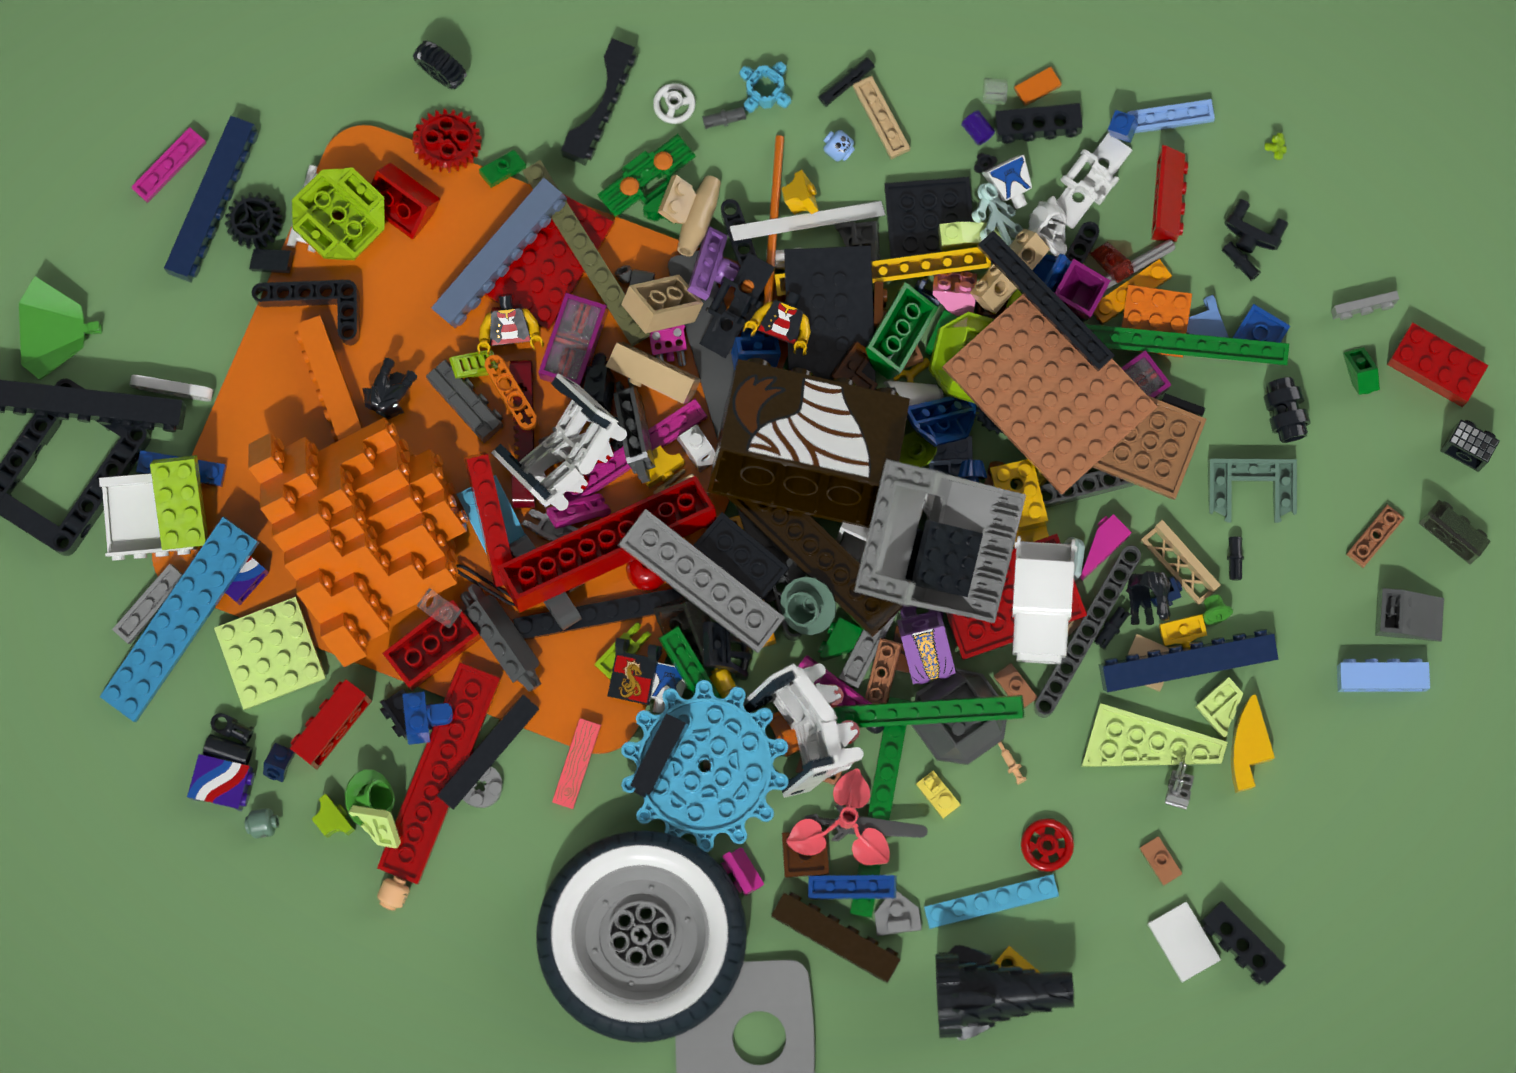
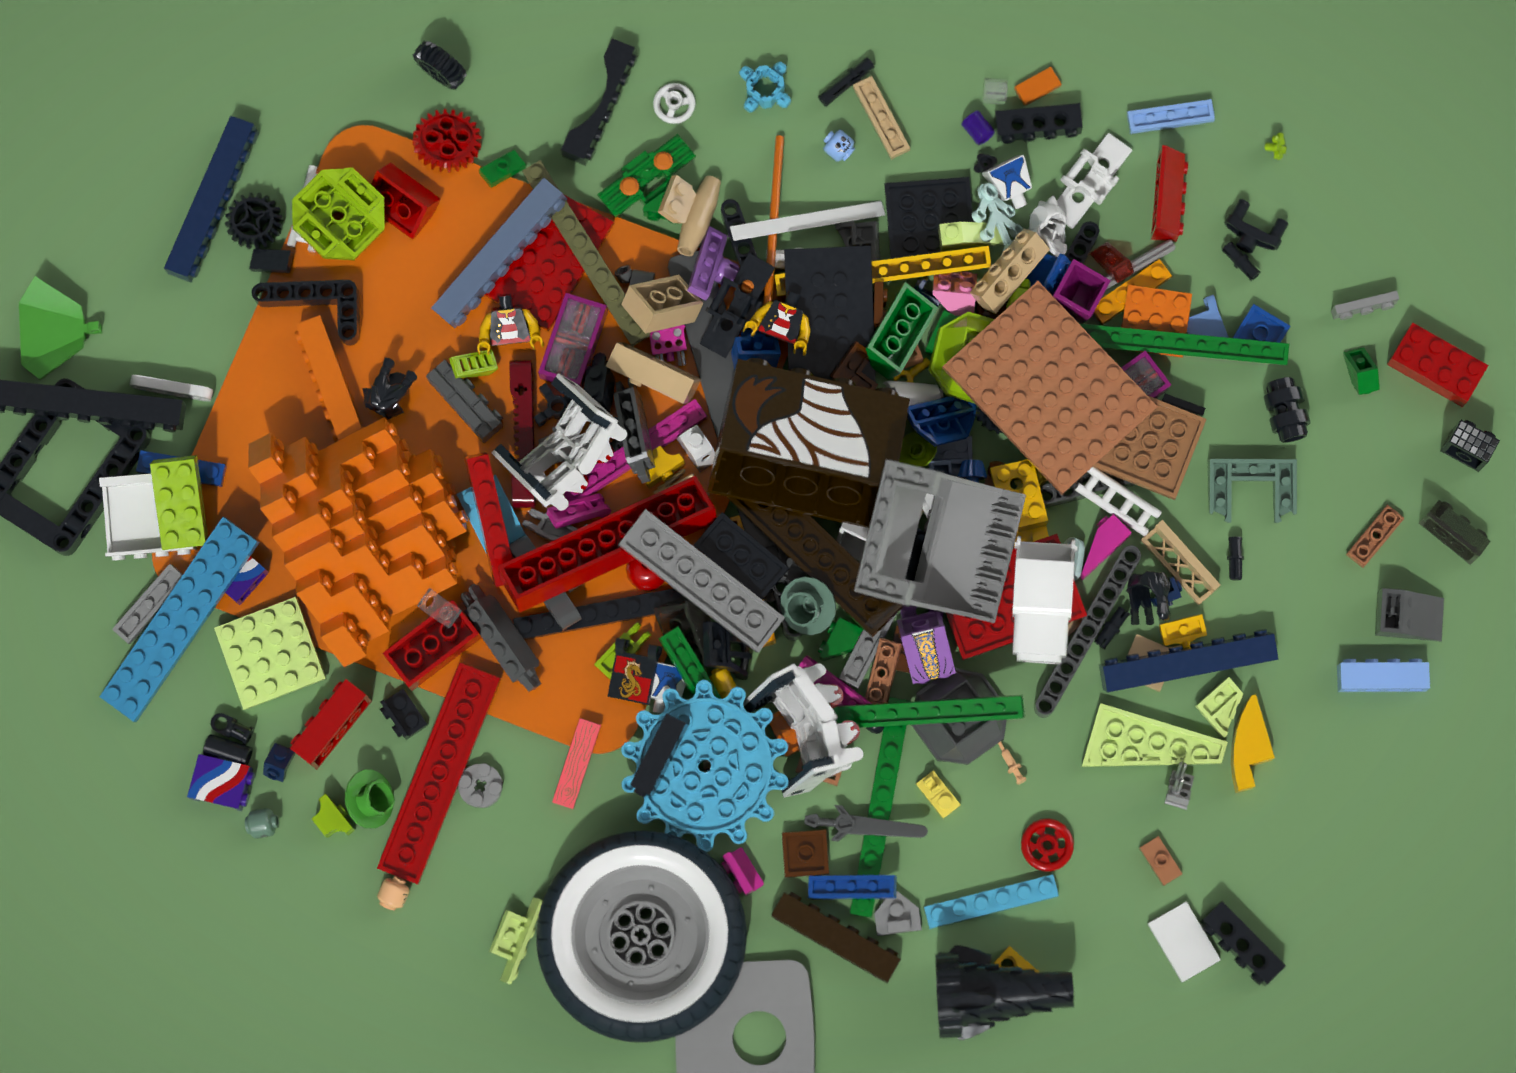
dark pink plate [131,127,206,203] -> none
yellowish green wing [349,805,401,848] -> none
blue brick [402,692,453,745] -> none
black tile [436,694,539,810] -> none
black piece [456,564,515,606] -> none
orange beam [485,355,537,430] -> none
dark grey pin [702,106,747,130] -> none
yellow brick [781,170,818,215] -> none
coral plant [786,768,890,865] -> none
black plate [911,520,983,597] -> none
black plate [977,230,1115,371] -> none
nougat plate [993,663,1038,708] -> none
blue brick [1108,110,1138,143] -> none
bright green piece [1203,595,1233,625] -> none
none -> yellowish green bracket [489,897,543,984]
none -> black pin [534,383,572,427]
none -> white bar [1074,467,1162,536]

